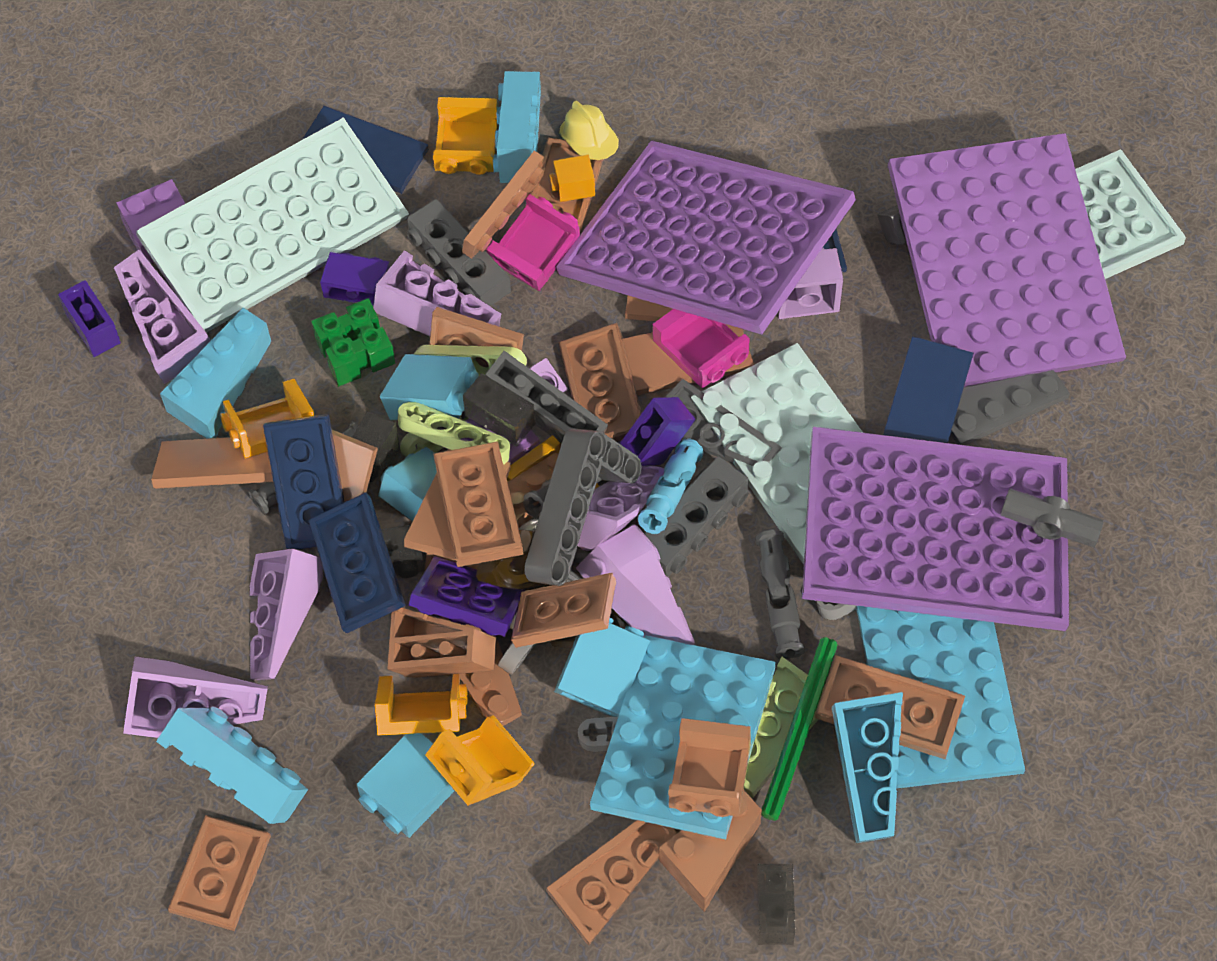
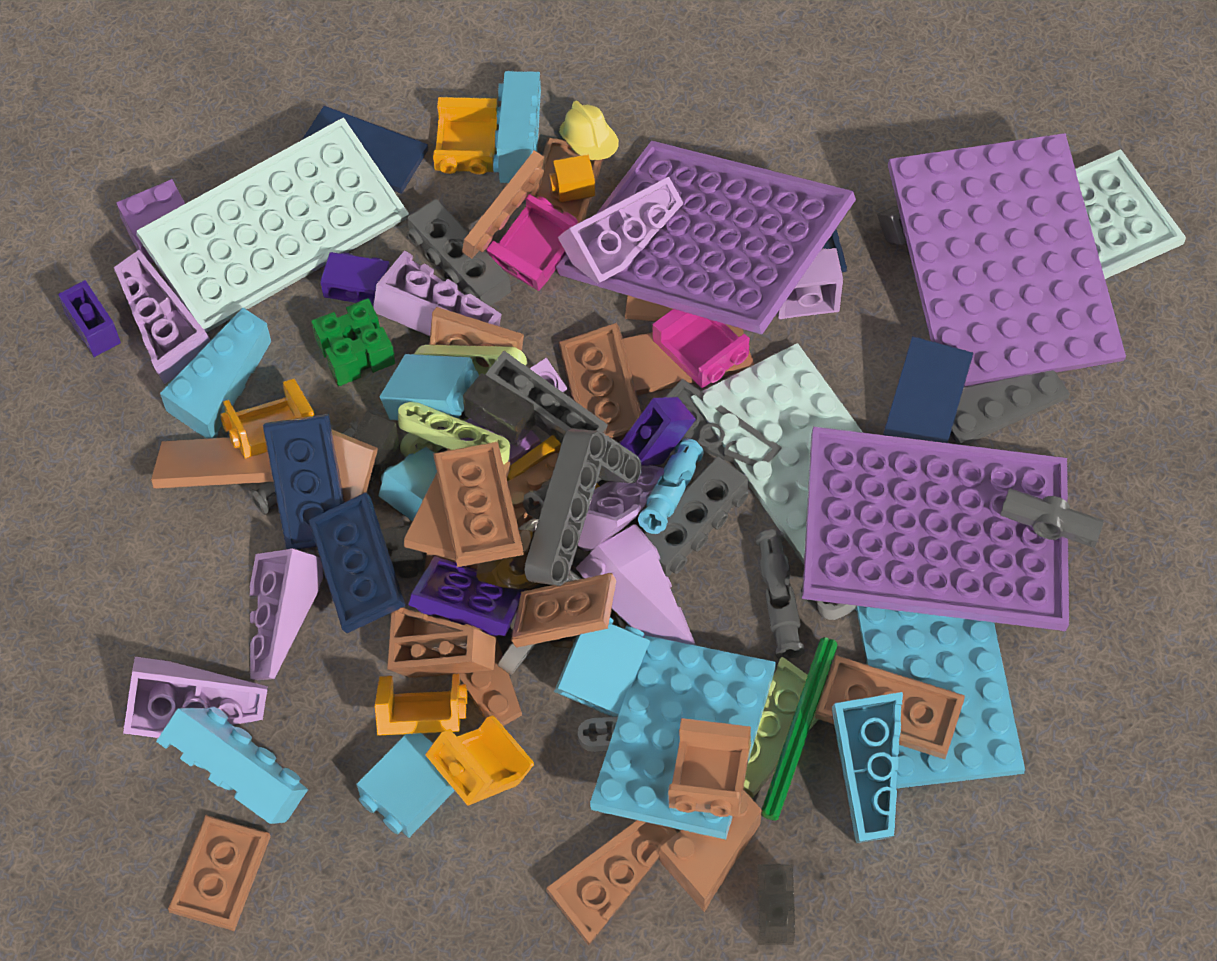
none -> lavender wedge [558,177,683,284]

